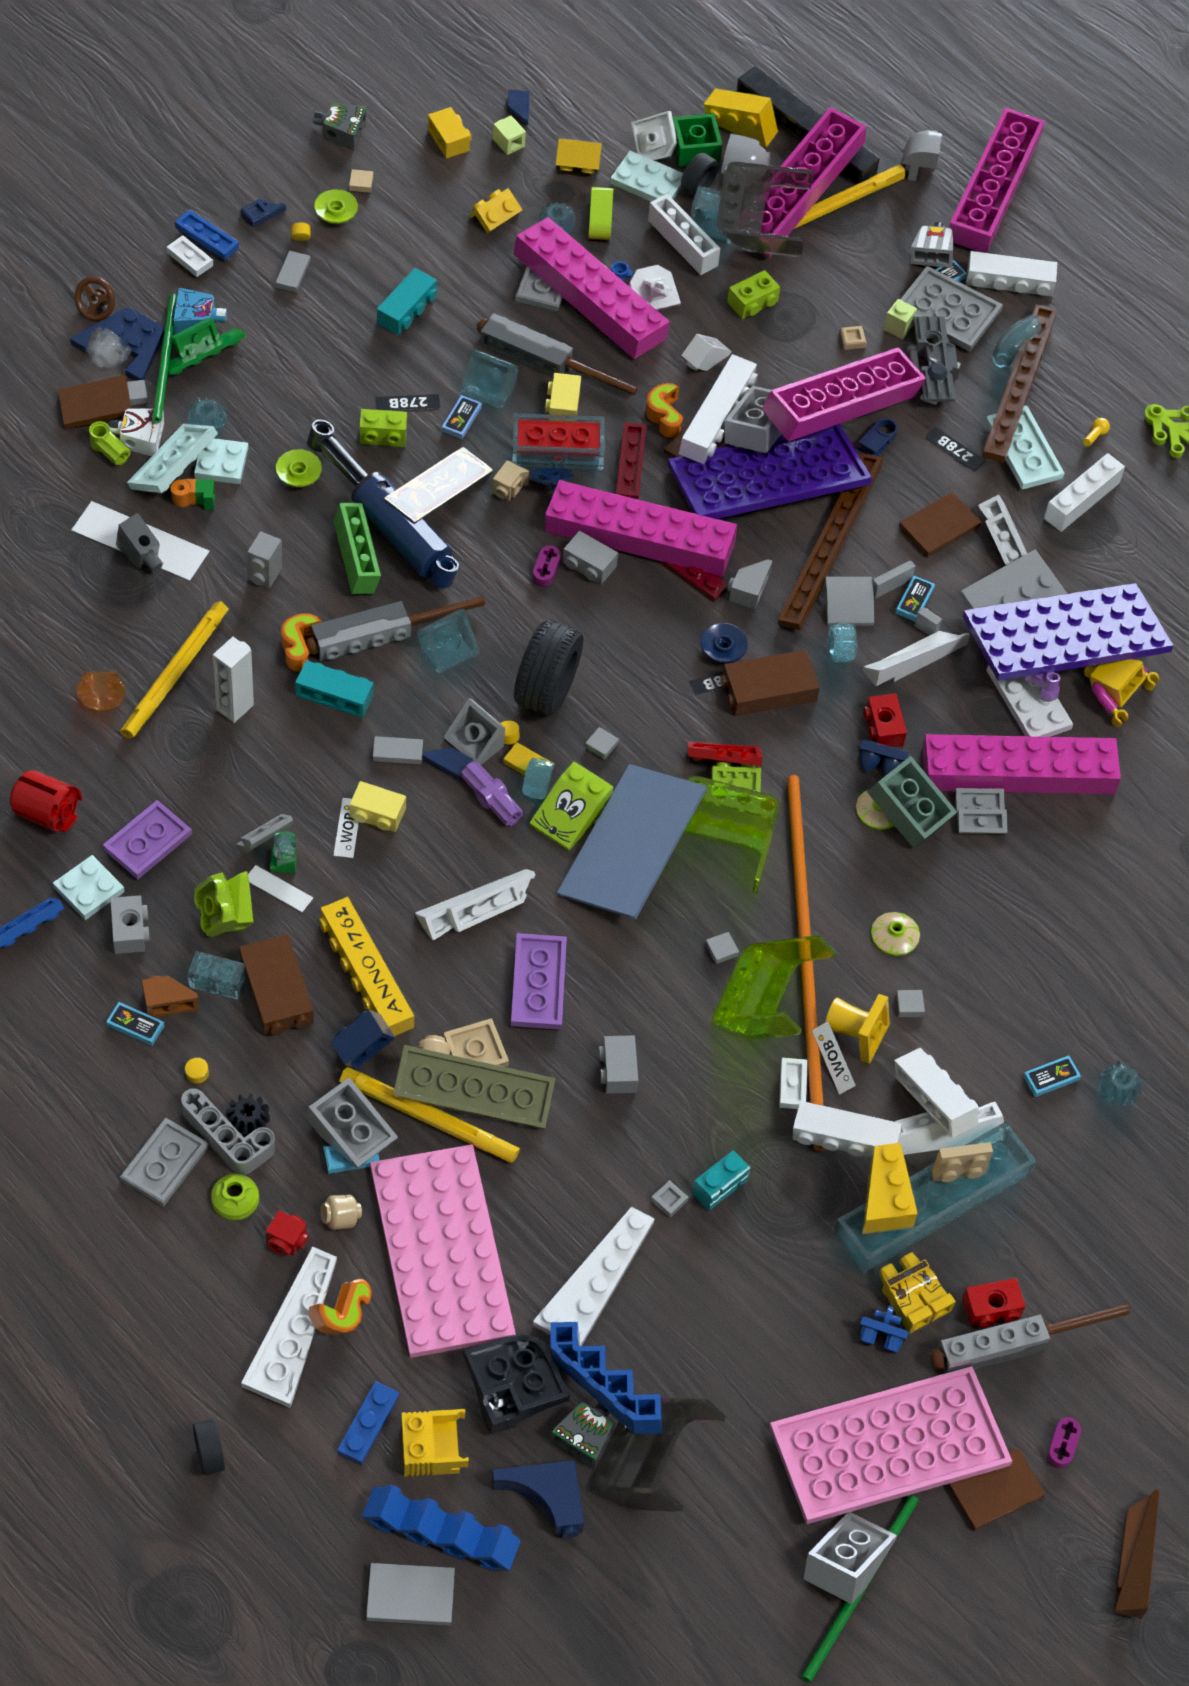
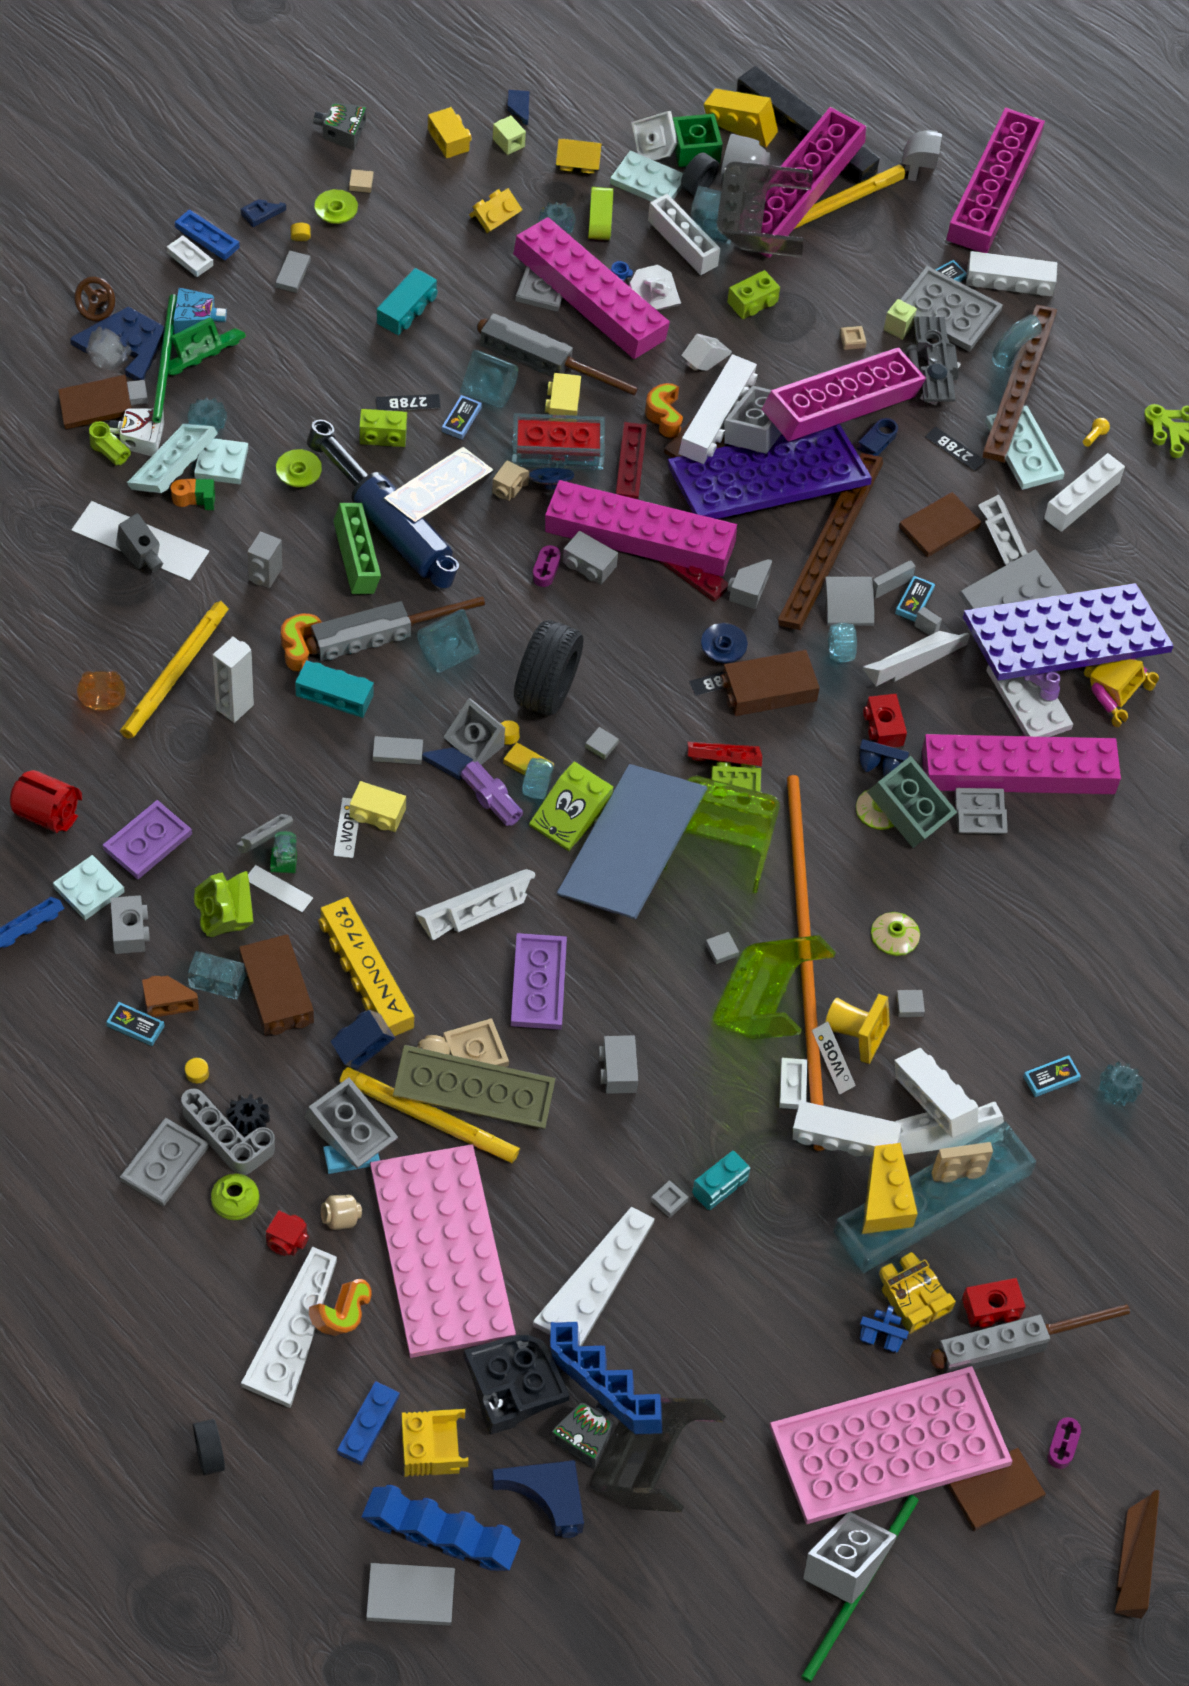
light grey torso [911,222,953,268] -> none

